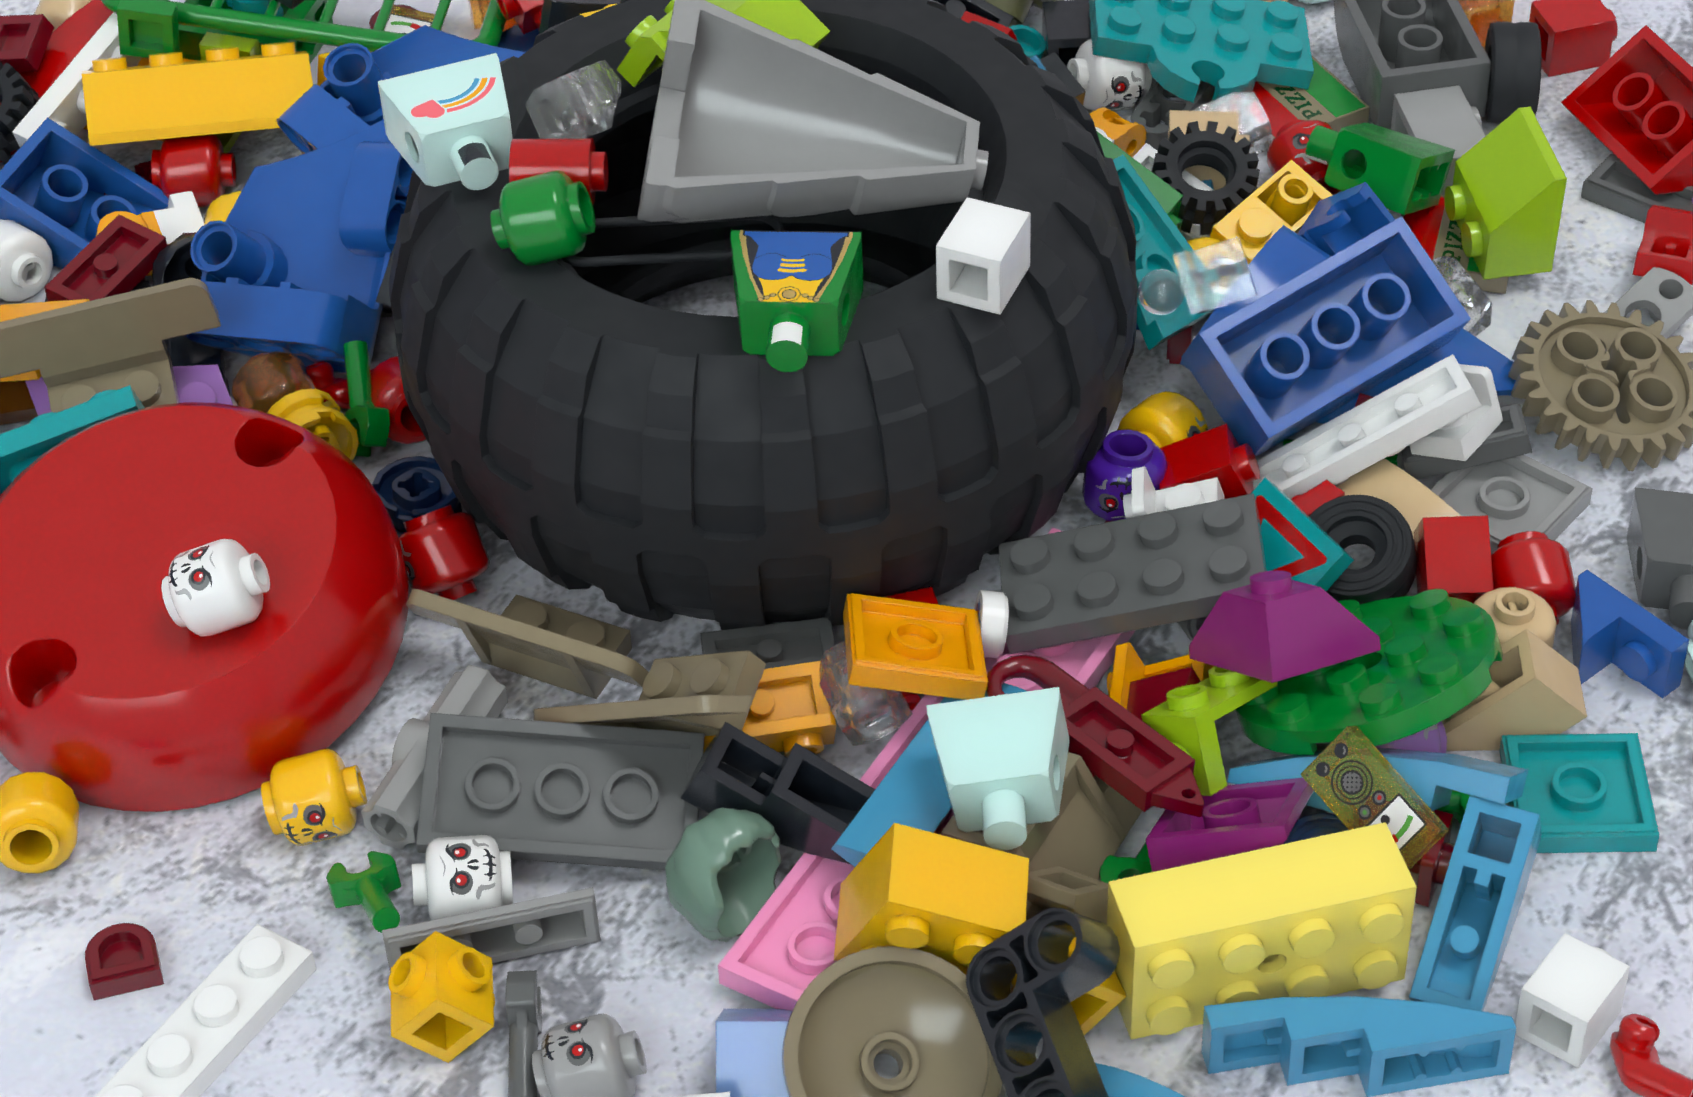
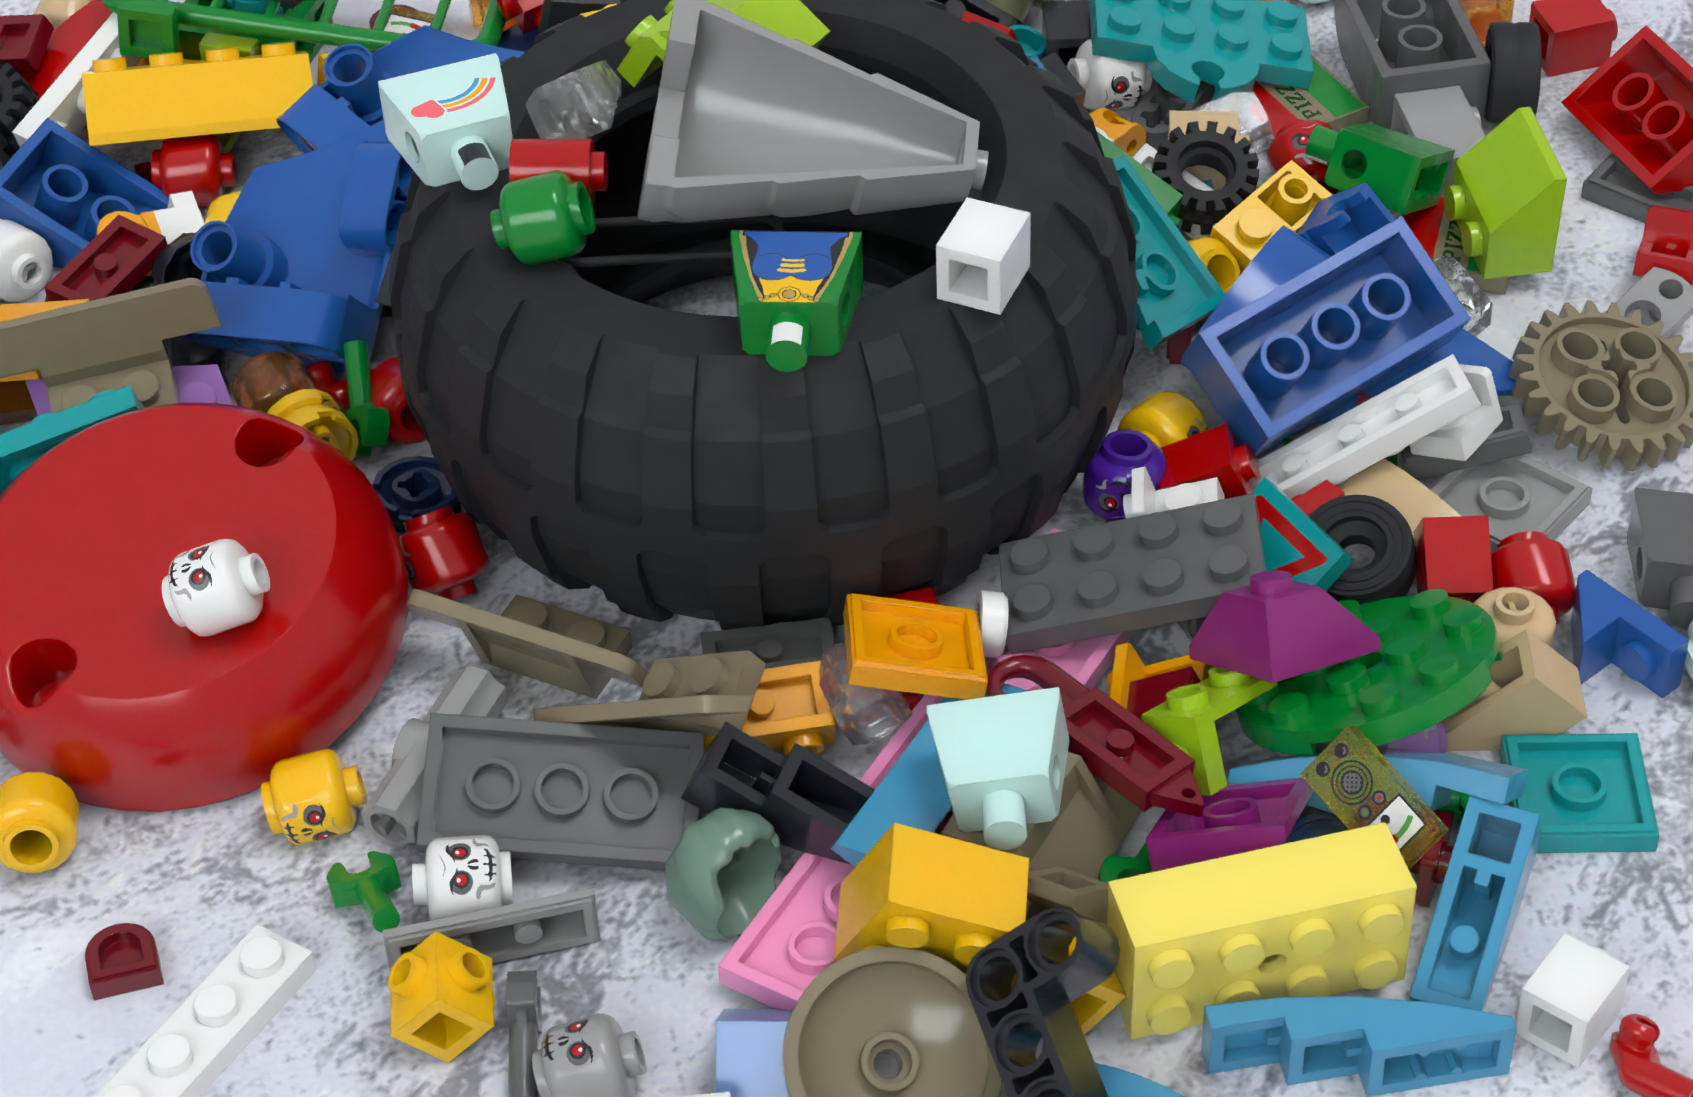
clear piece [1138,237,1258,315] -> none

